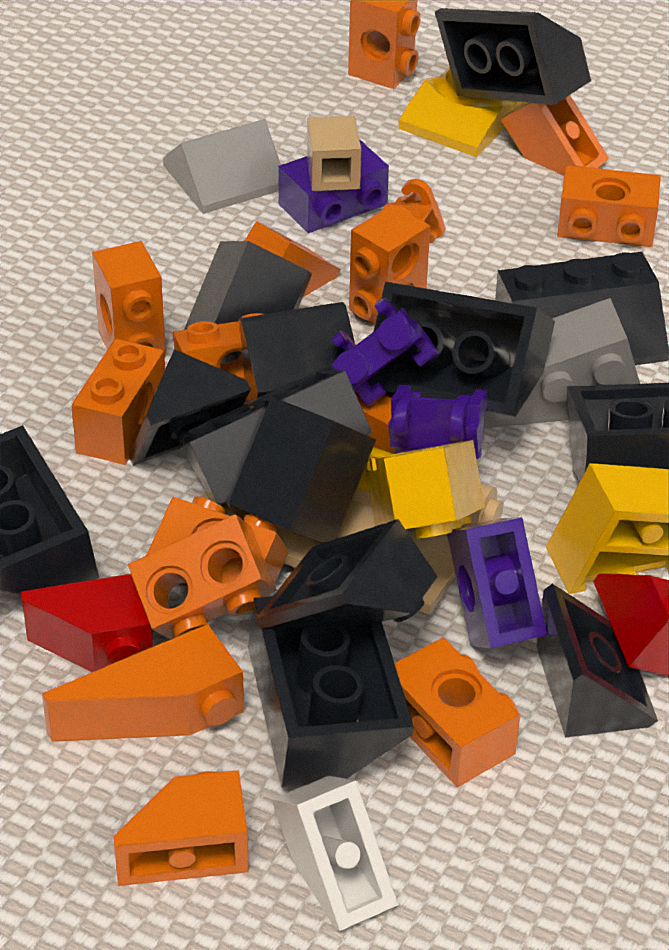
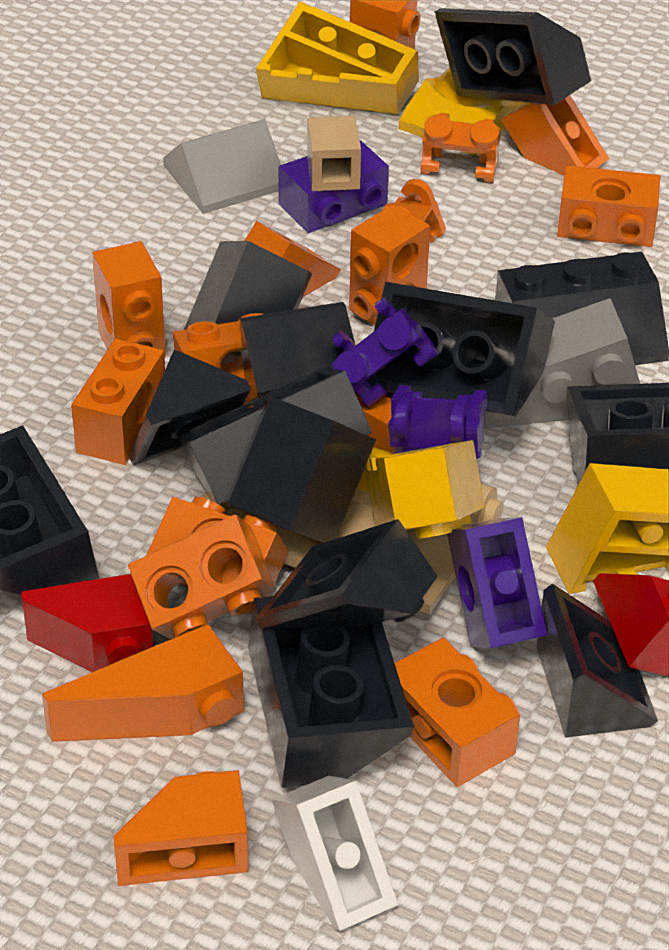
none -> yellow wedge [256,1,419,114]
none -> orange piece [420,113,501,183]

